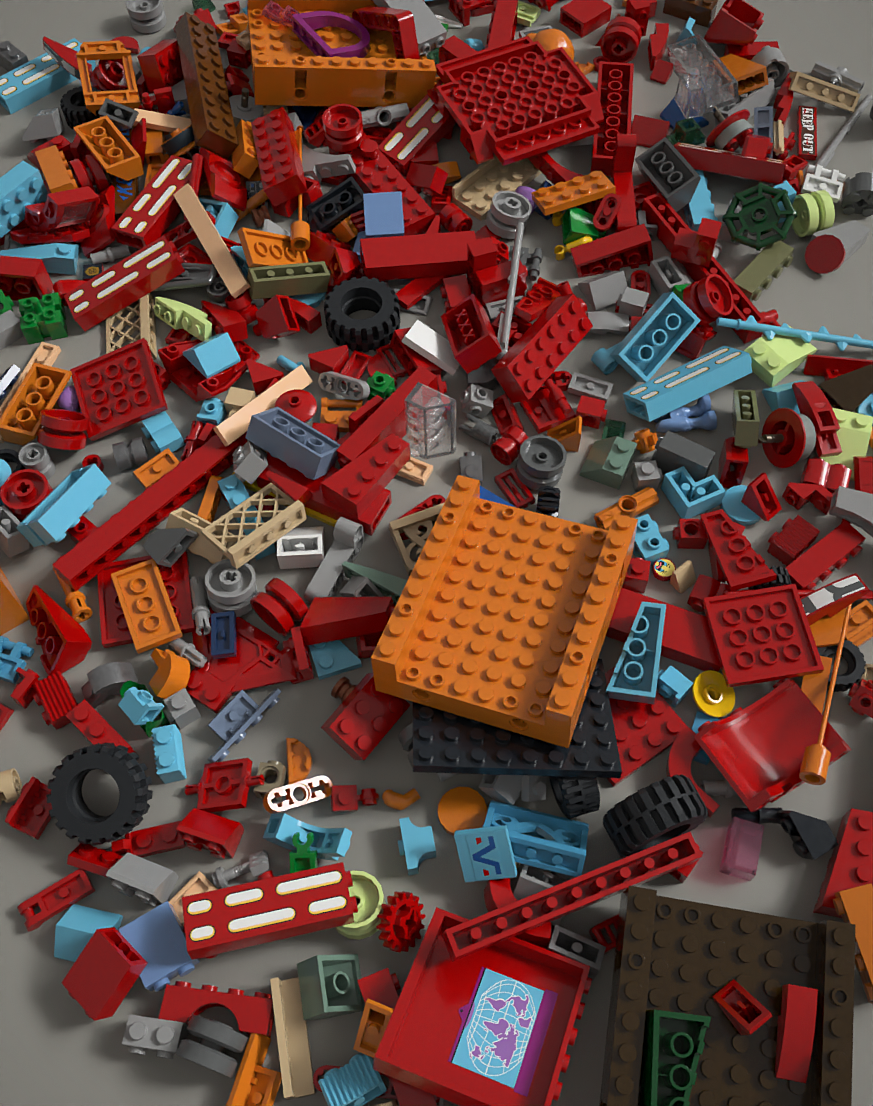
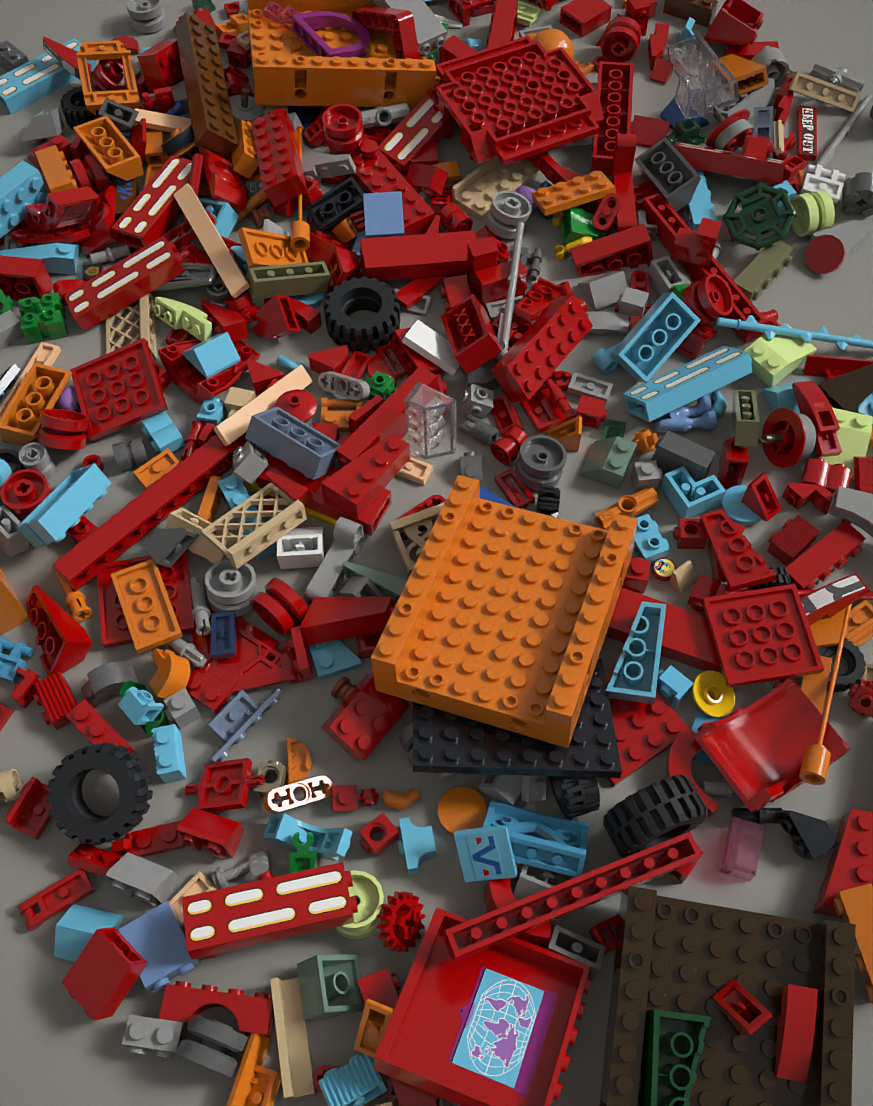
none -> red brick [359,812,400,857]
none -> medium azure arm [711,391,727,417]

